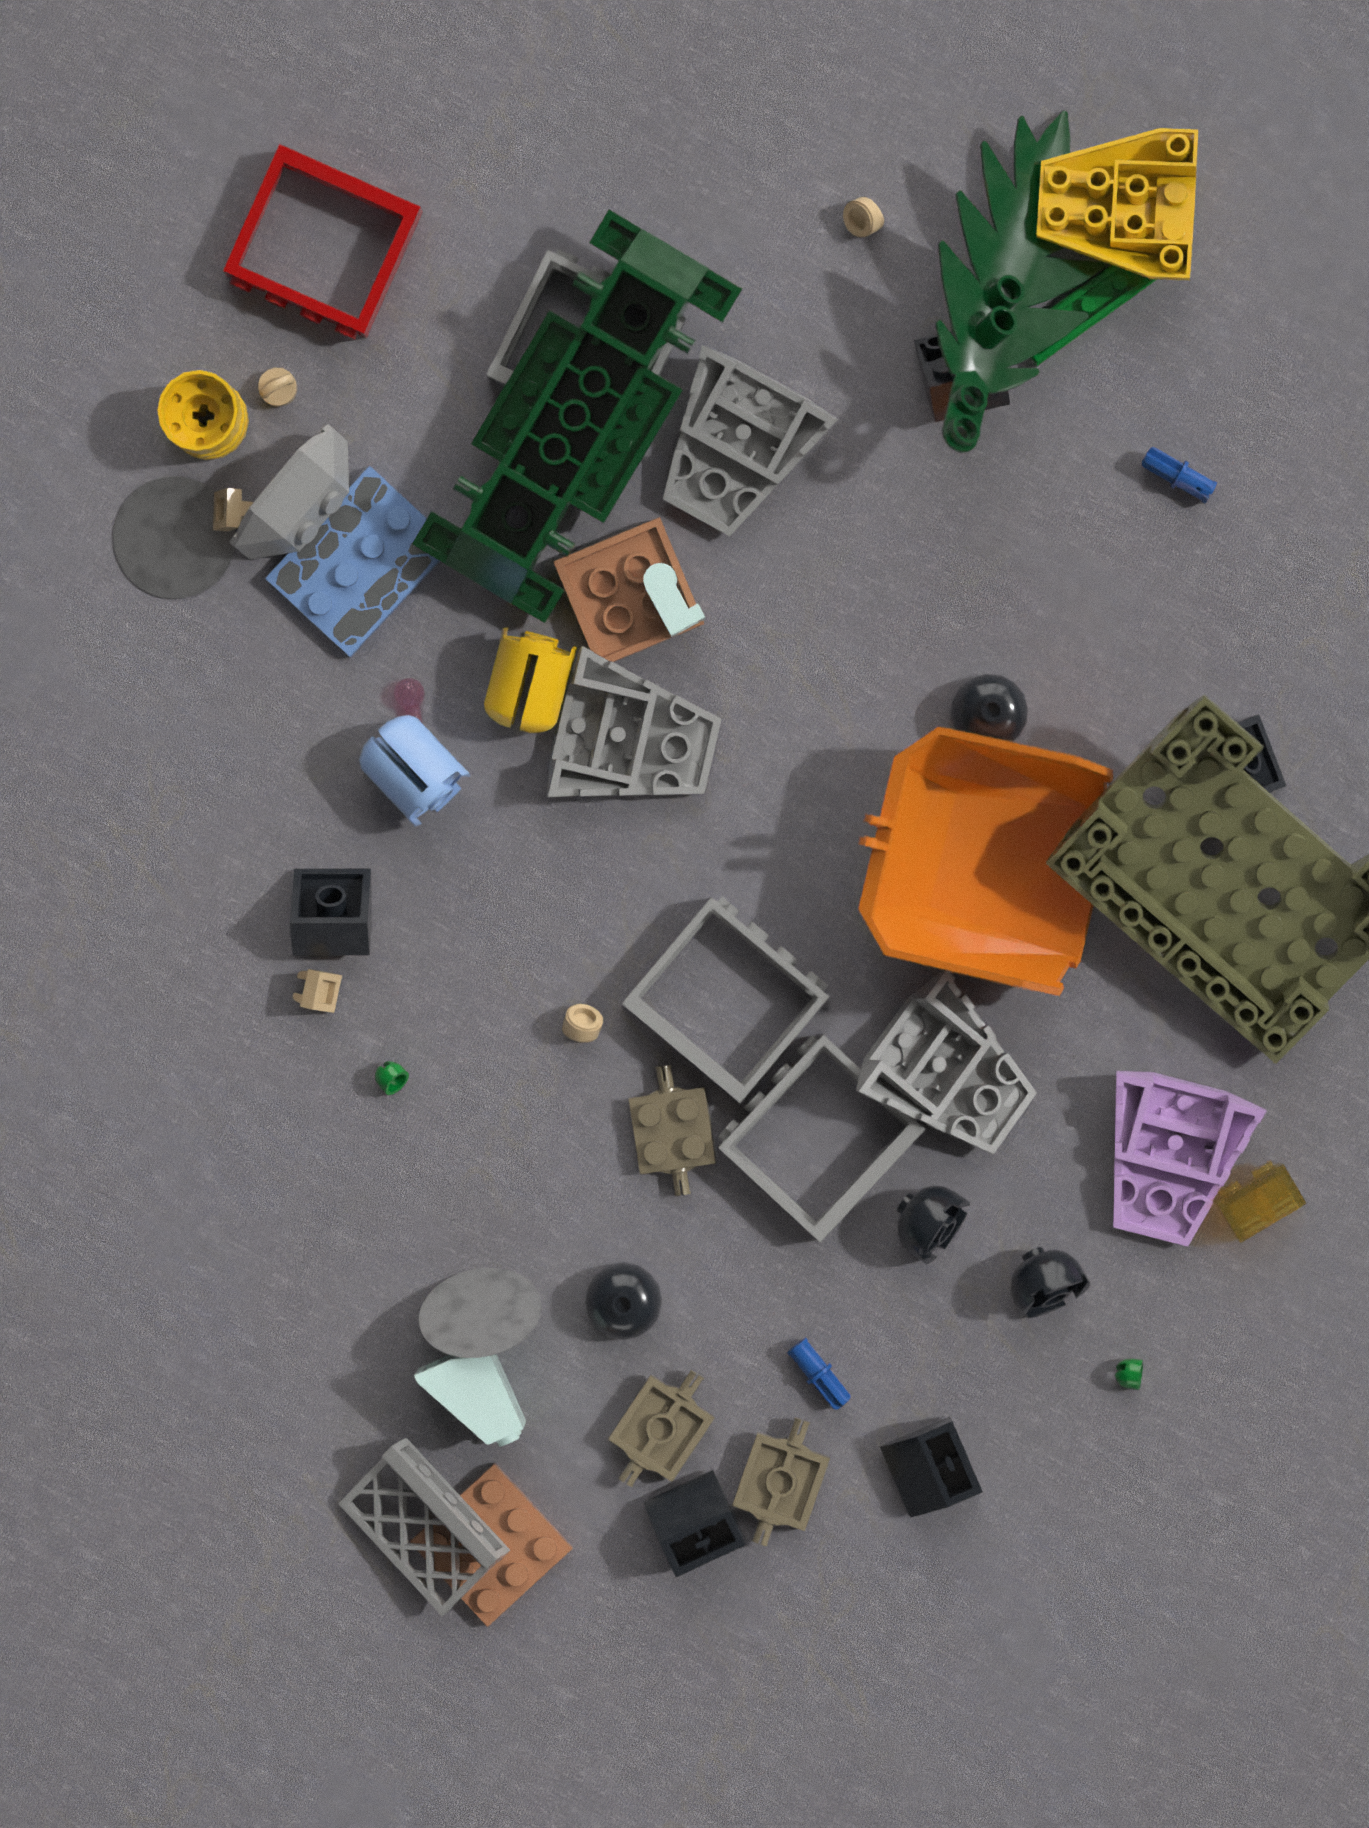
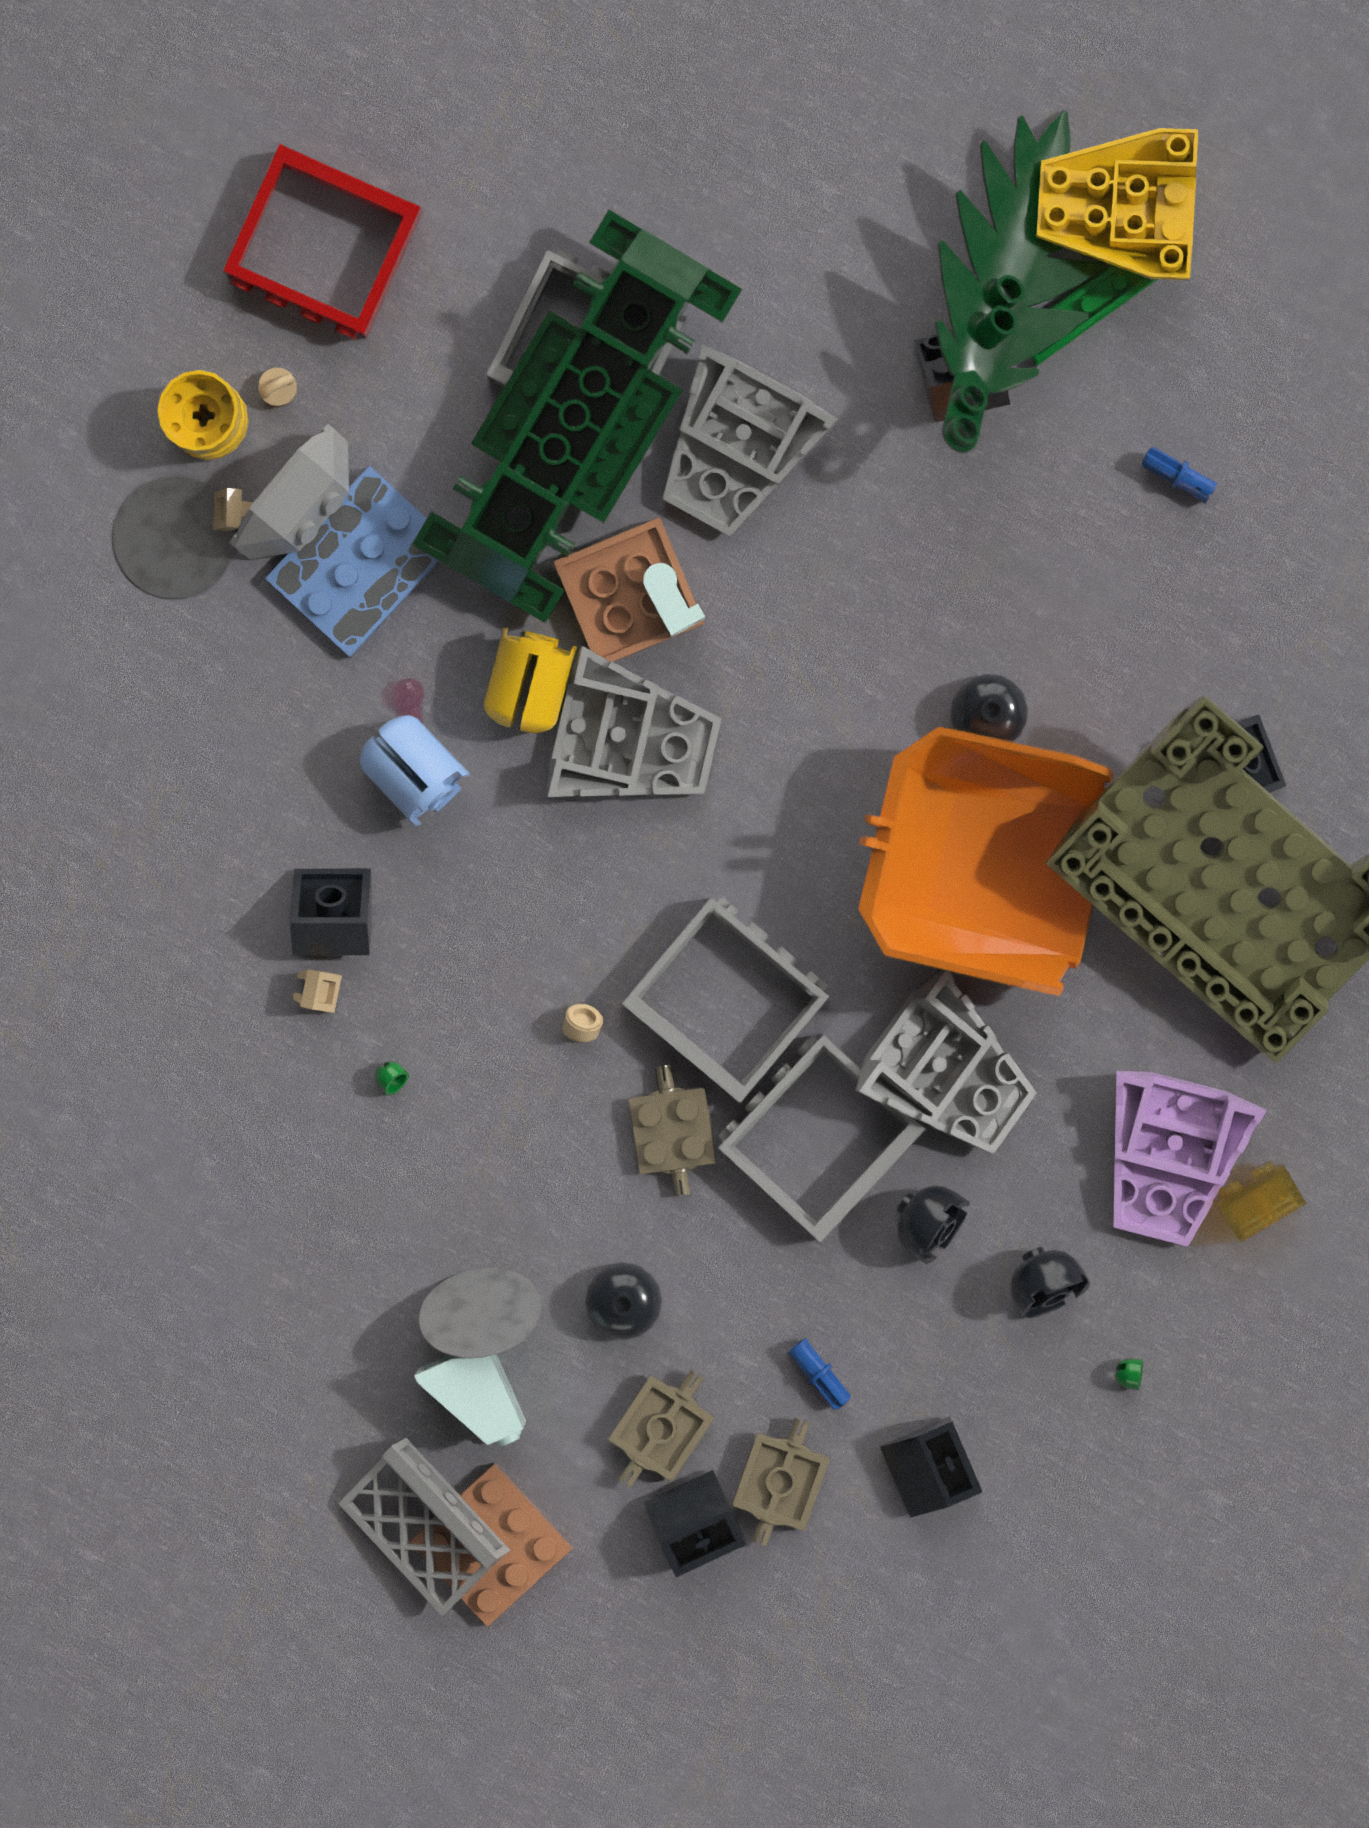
tan tile [843,197,884,238] -> none

